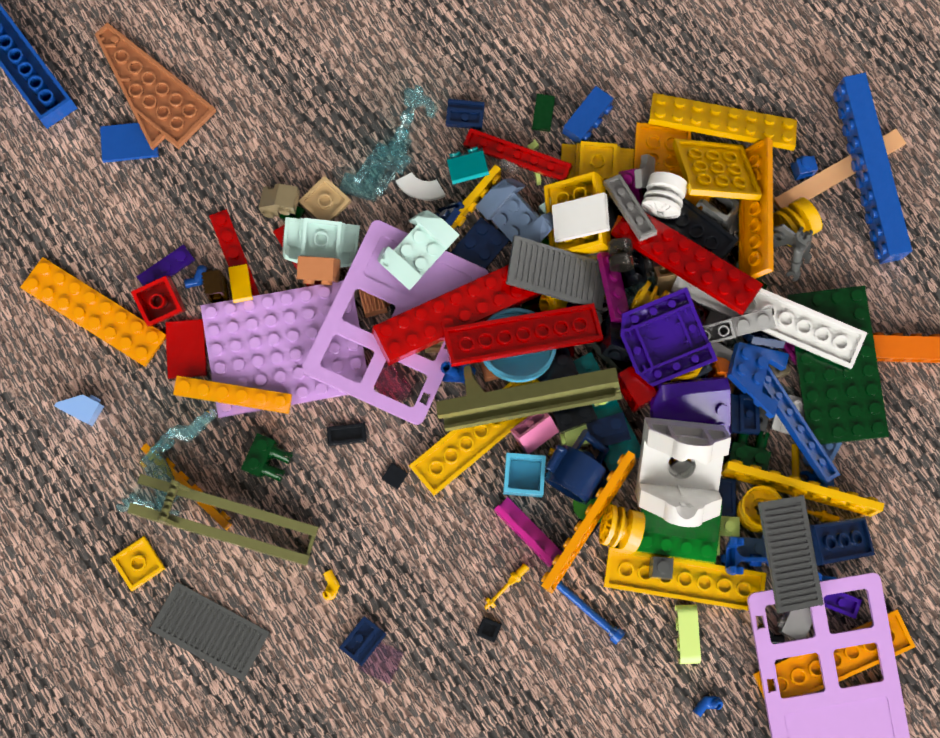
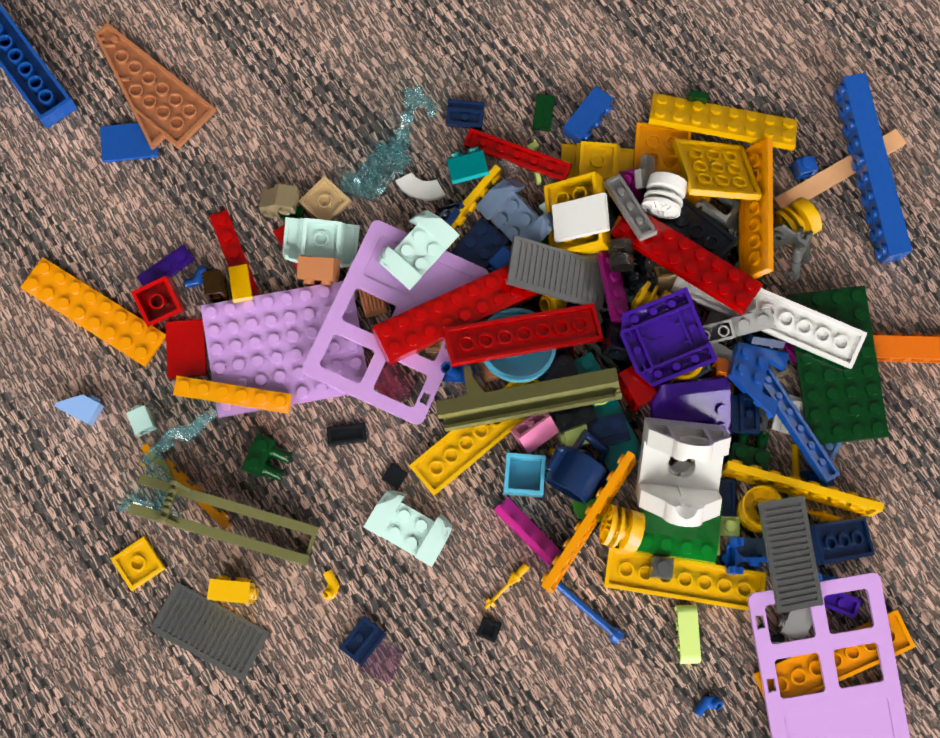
none -> light aqua brick [126,405,157,437]
none -> yellow brick [207,575,259,604]
none -> light aqua piece [364,490,452,567]
none -> blue brick [488,246,511,273]
none -> dark green tile [687,90,709,104]

